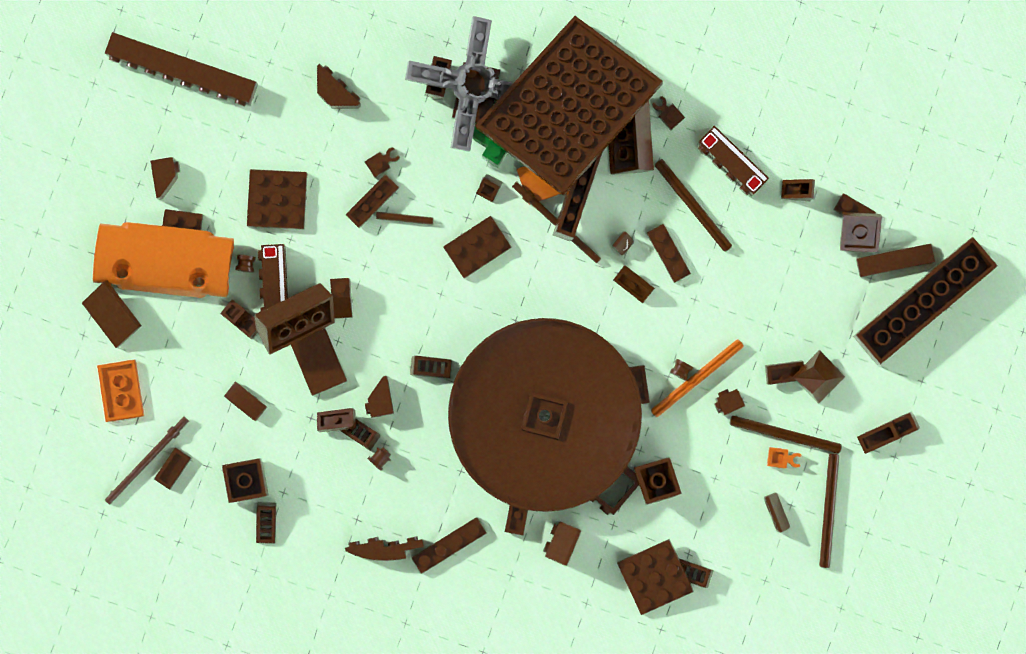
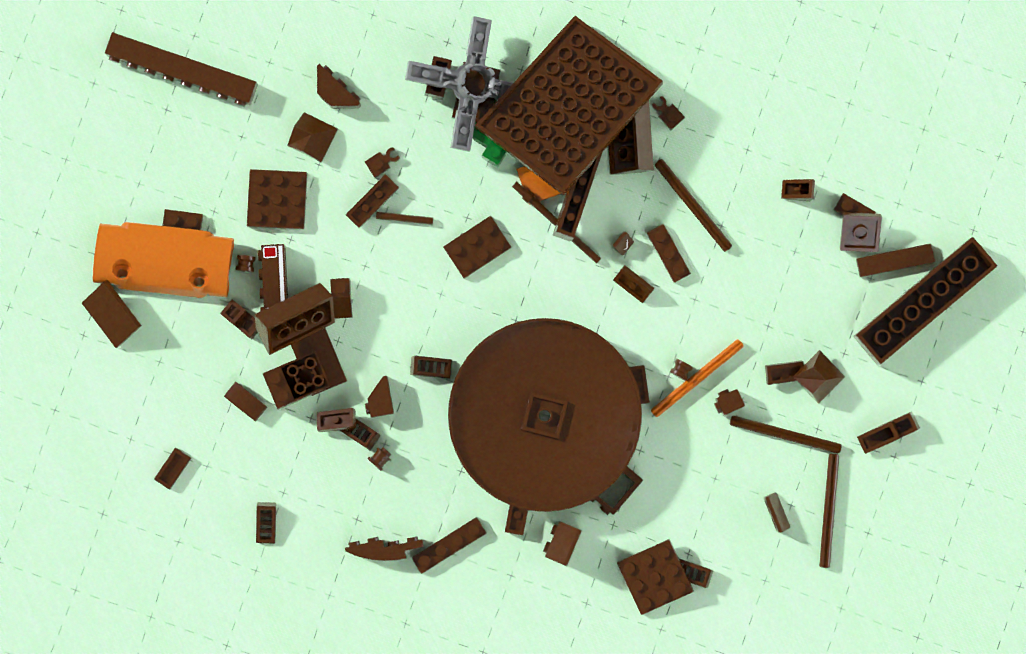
orange tile [97,359,144,422] -> none
reddish brown bar [104,416,189,505] -> none
reddish brown slope [150,157,181,200] -> none
reddish brown brick [222,458,269,503] -> none
reddish brown slope [476,174,503,203] -> none
reddish brown slope [634,457,682,505] -> none
reddish brown brick [697,125,769,197] -> none
orange plate [767,447,802,469] -> none
none -> reddish brown slope [262,351,331,410]
none -> reddish brown slope [287,112,338,163]

